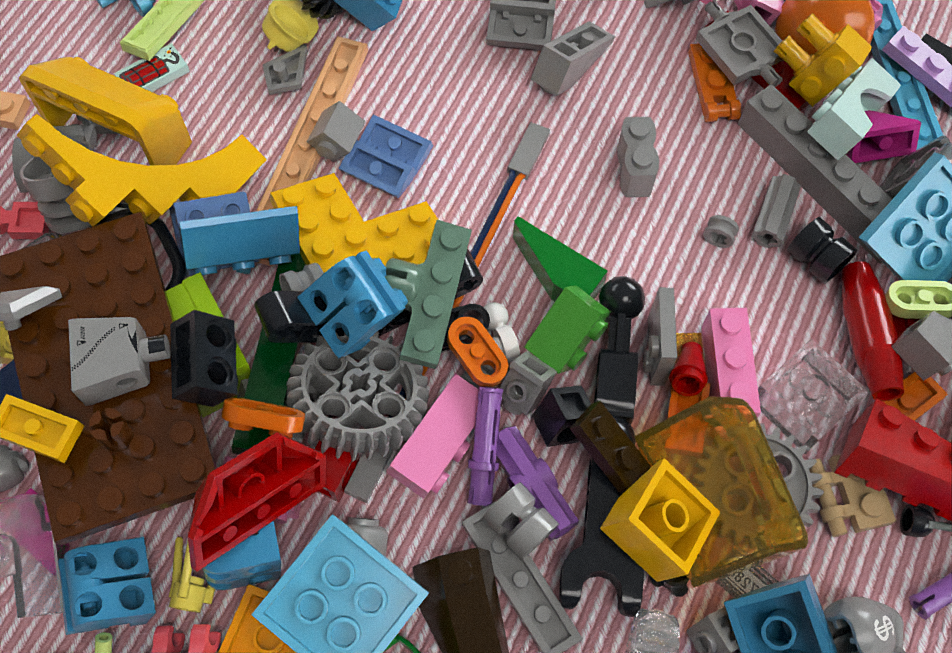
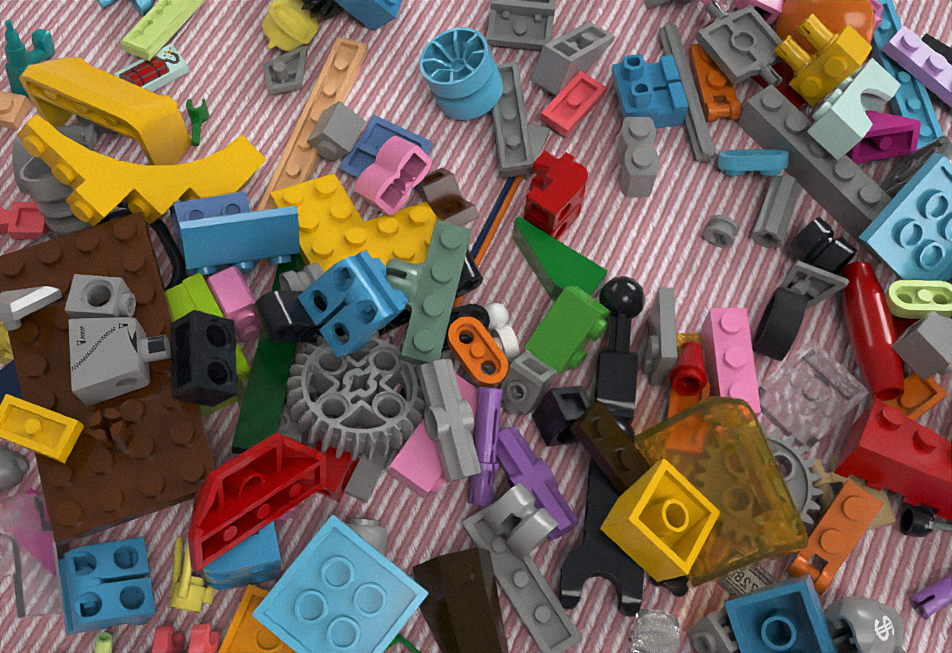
orange plate [221,398,305,438] -> none
none -> teal piece [5,20,55,98]
none -> light grey brick [65,274,136,319]
none -> green hand [186,99,209,146]
none -> bright pink brick [206,266,262,342]
none -> bright pink brick [354,136,432,216]
none -> reddish brown slope [414,168,479,226]
none -> light grey piece [417,359,482,482]
none -> medium azure wheel [419,27,503,120]
none -> light grey tile [492,62,534,178]
none -> red hips [523,151,588,240]
none -> coral plate [540,70,607,138]
none -> dark azure hips [611,54,689,129]
none -> light grey axle [659,22,716,163]
none -> medium azure plate [718,149,789,176]
none -> black tyre [752,287,807,361]
none -> light grey piece [780,261,849,309]
none -> orange plate [786,480,884,595]

